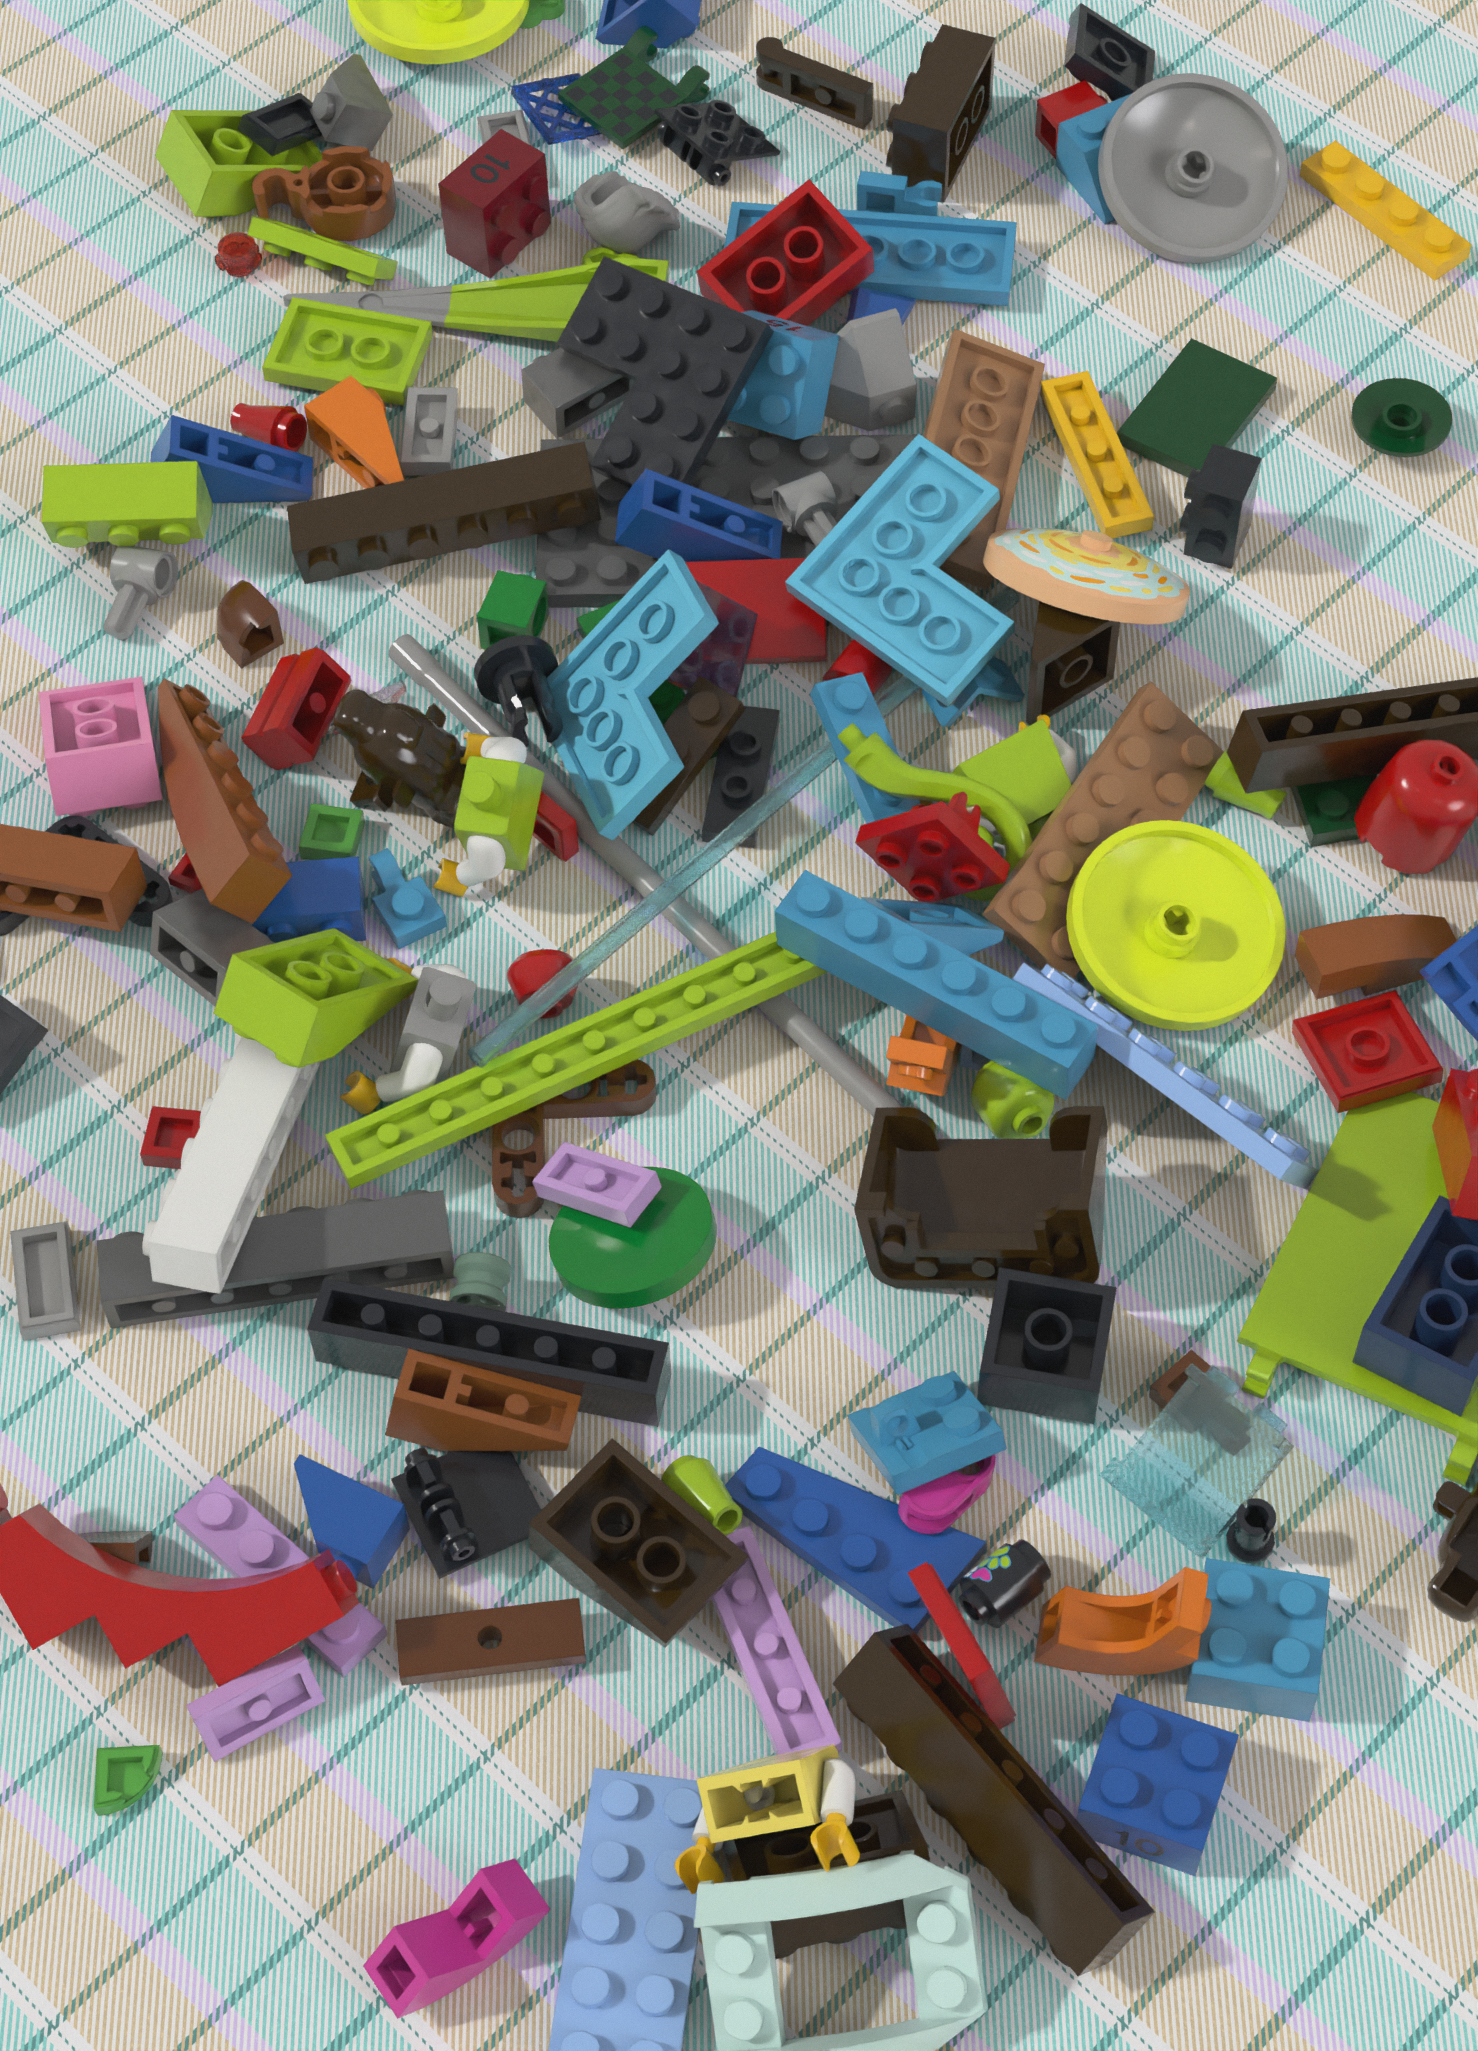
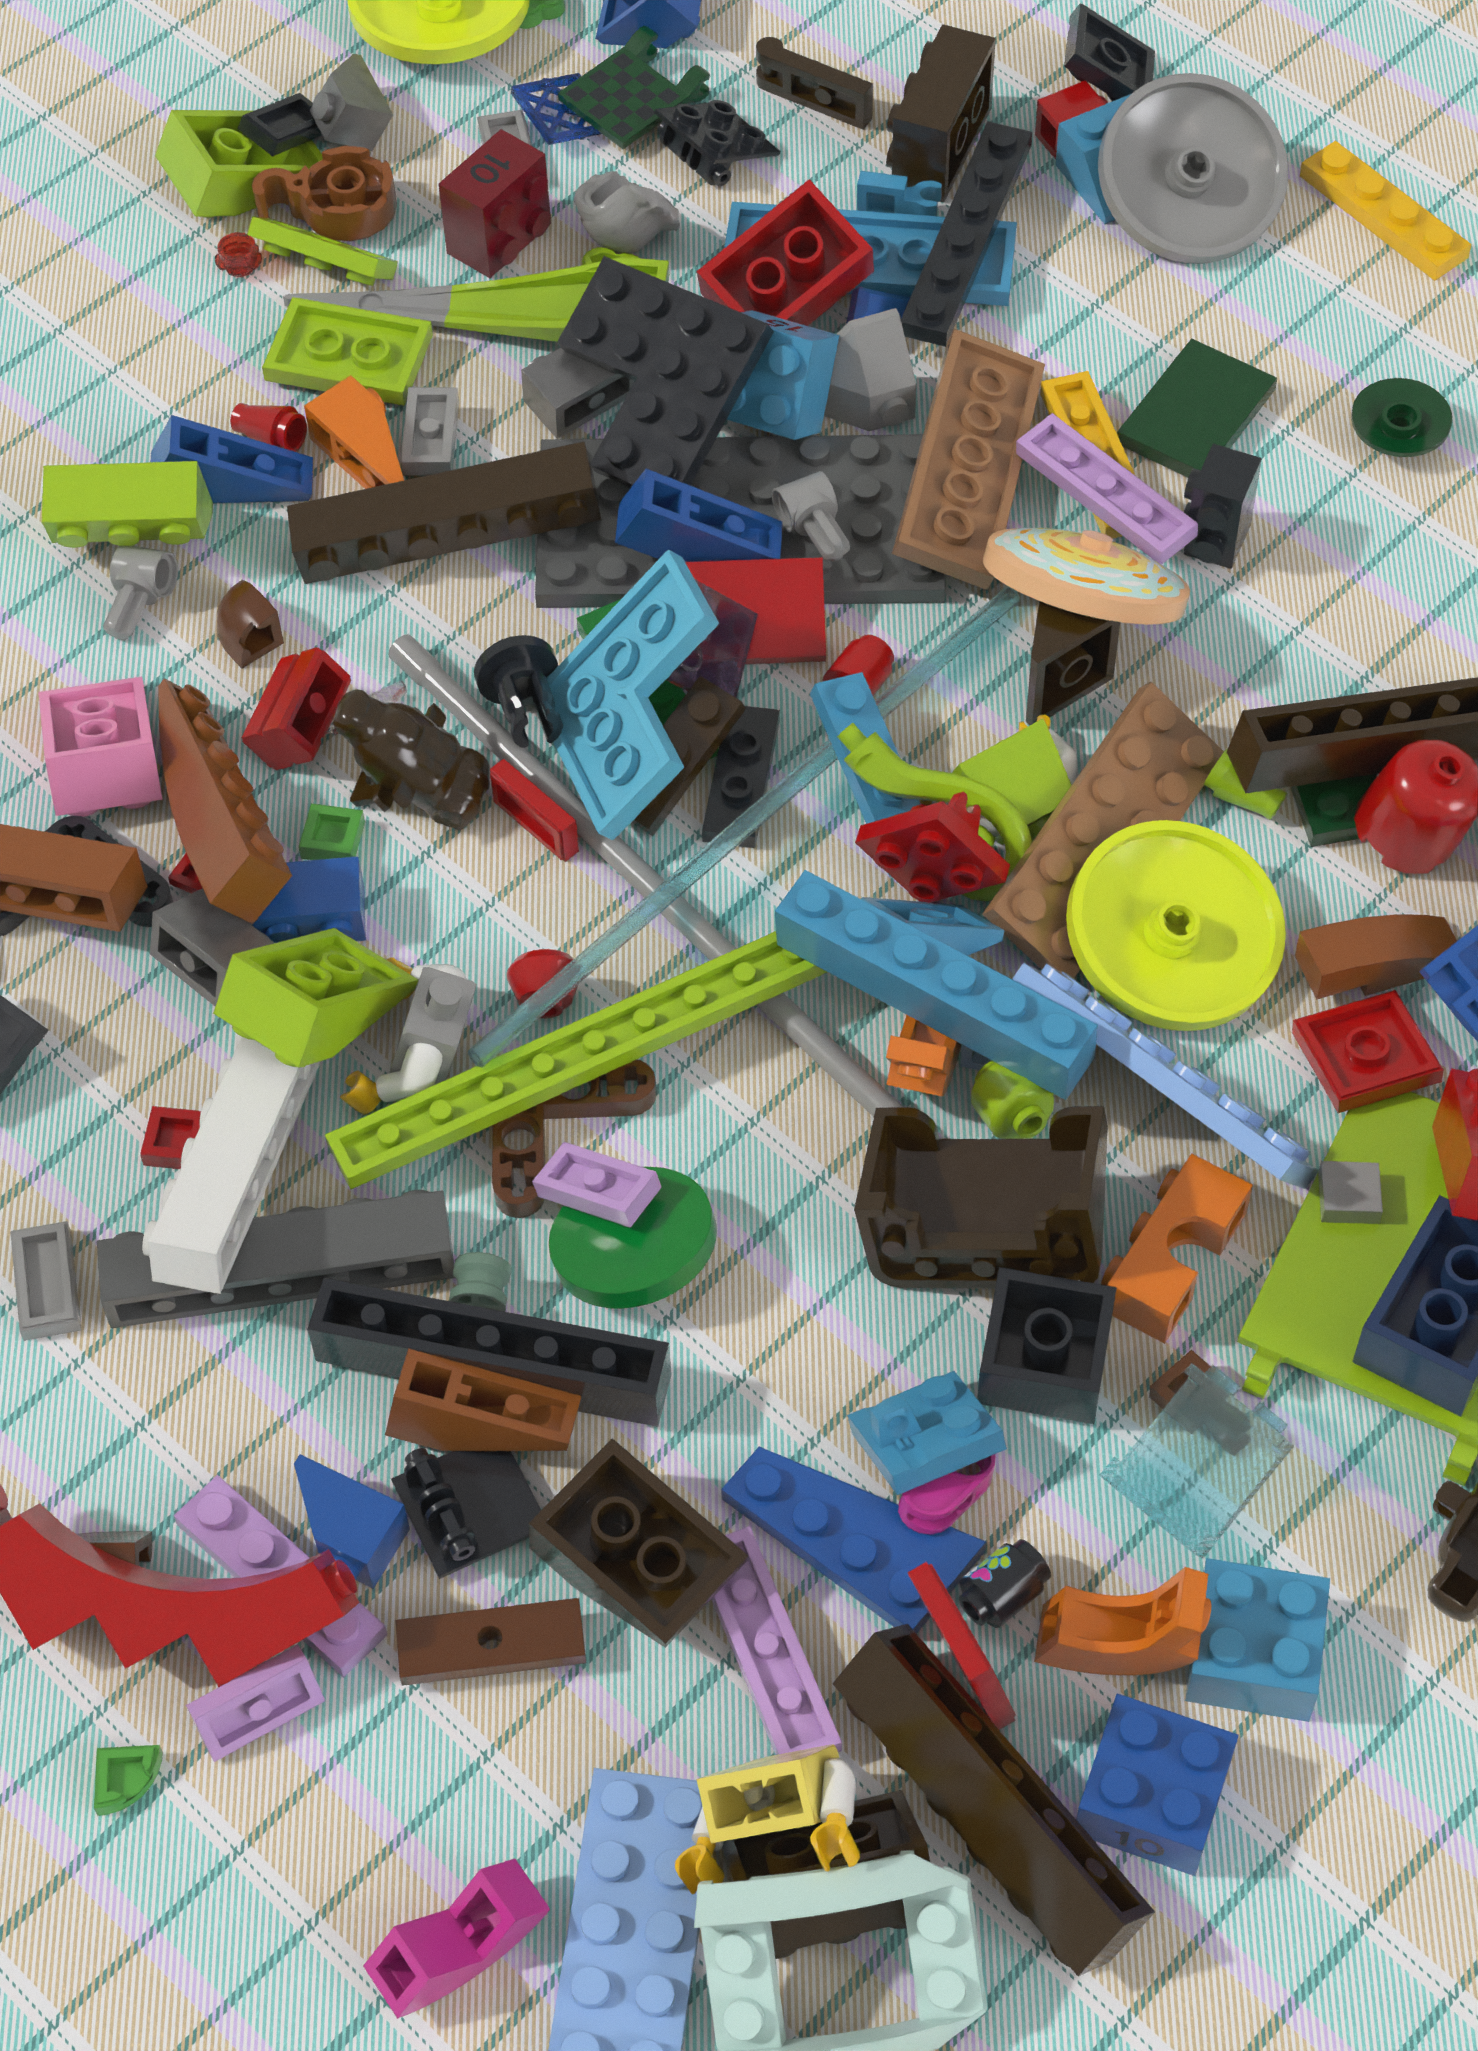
dark azure plate [368,848,447,949] -> none
lime torso [433,732,545,897] -> none
green brick [477,570,550,650] -> none
lime cone [661,1455,743,1536] -> none
medium azure plate [785,434,1015,707] -> none
dark azure bracket [922,656,1025,727] -> none
black pin [1226,1498,1276,1563] -> none
none -> black plate [901,121,1032,347]
none -> lavender plate [1016,413,1198,564]
none -> orange arch [1101,1153,1253,1344]
none -> light grey tile [1318,1161,1383,1224]

